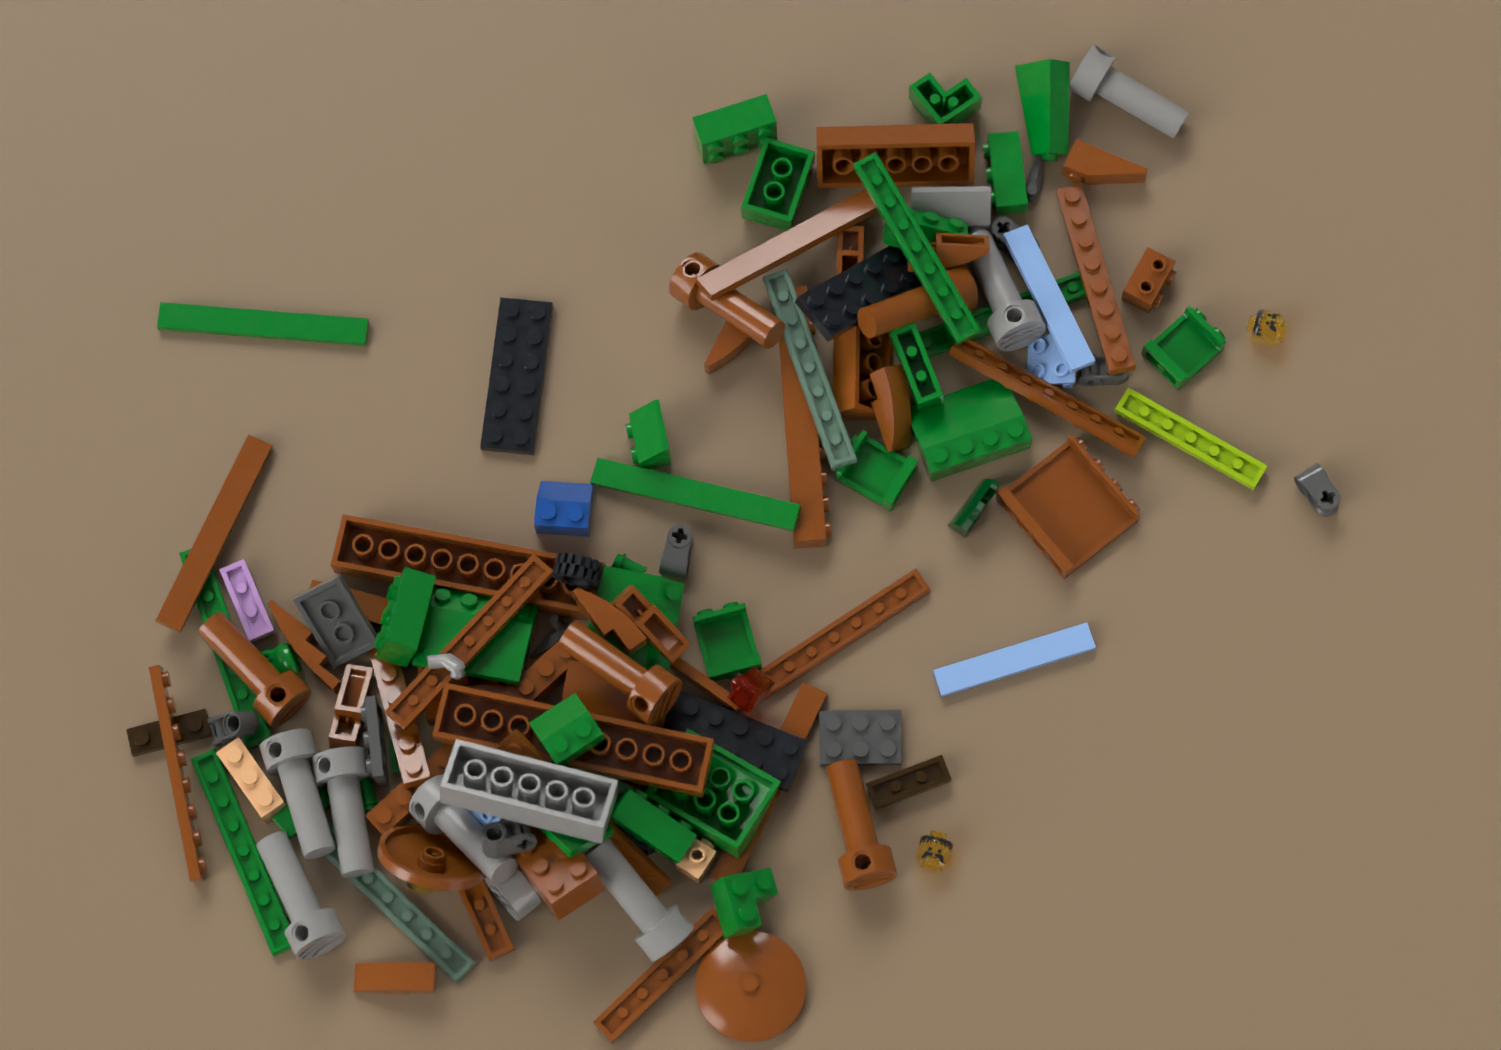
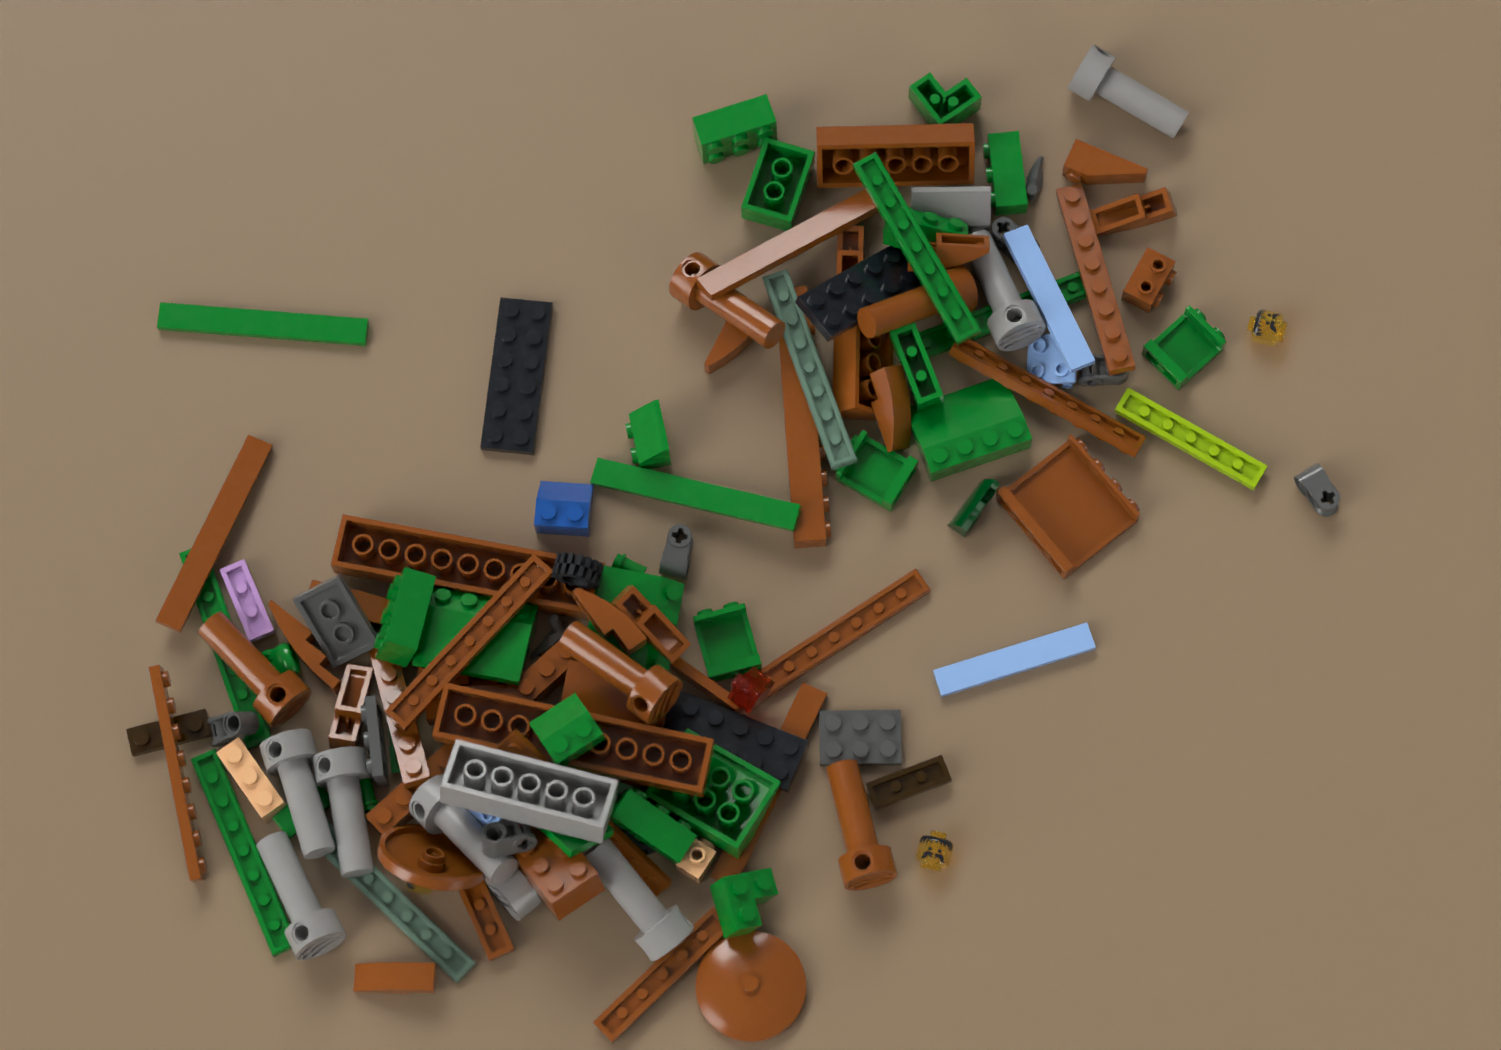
light grey arm [427,653,466,679] -> none
green slope [1015,59,1070,162] -> none
none -> dark orange slope [1090,187,1177,236]

